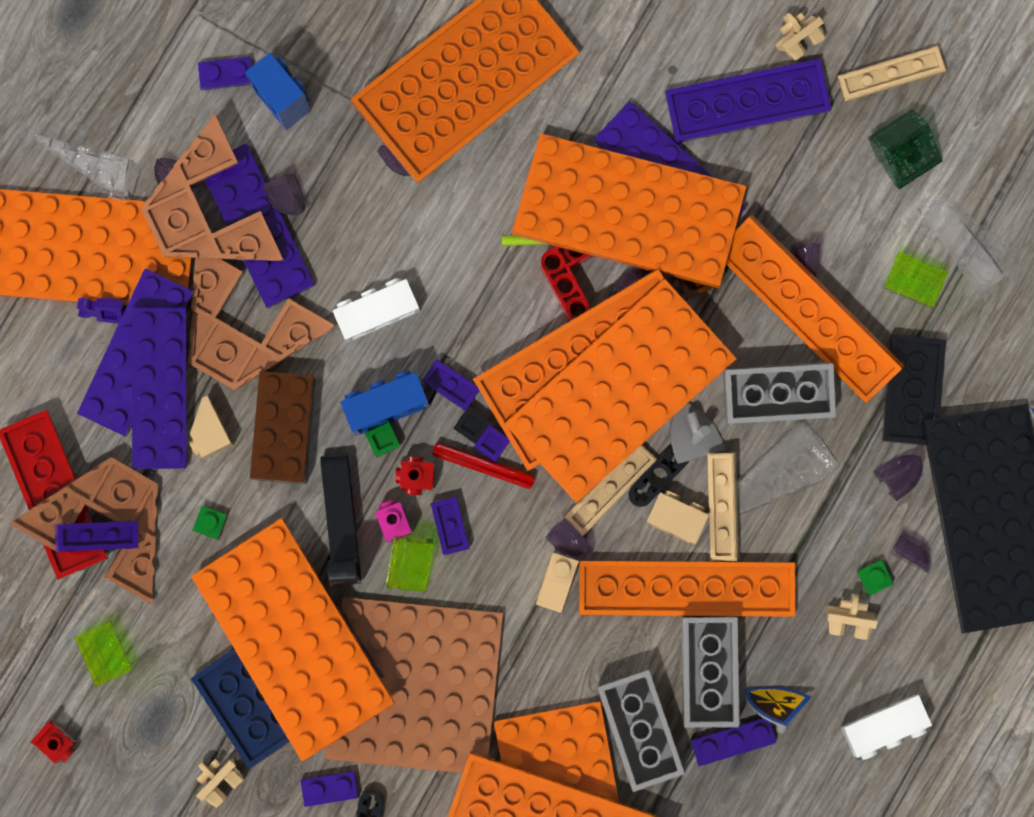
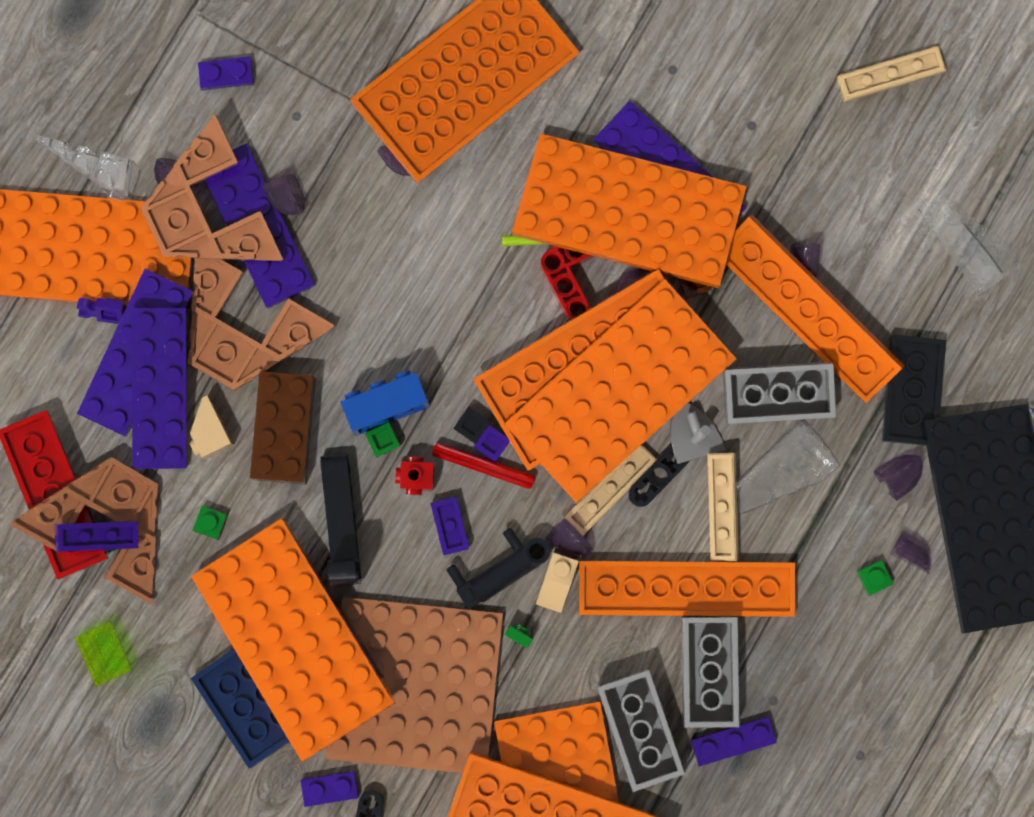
red brick [30,721,77,764] -> none
tan hips [196,759,245,808] -> none
blue brick [245,53,311,131] -> none
white brick [333,278,420,343] -> none
dark pink brick [375,500,413,543] -> none
clear neon green plate [386,536,434,592] -> none
dark purple plate [422,359,480,411] -> none
tan brick [646,490,709,545] -> none
dark purple plate [664,59,832,143] -> none
shield [744,687,812,733] -> none
tan hips [774,13,826,60] -> none
tan hips [826,593,878,640] -> none
white brick [841,695,932,760] -> none
clear green slope [868,109,943,190] -> none
clear neon green plate [883,252,948,309] -> none
none -> black piece [446,528,550,610]
none -> green plate [504,624,533,649]

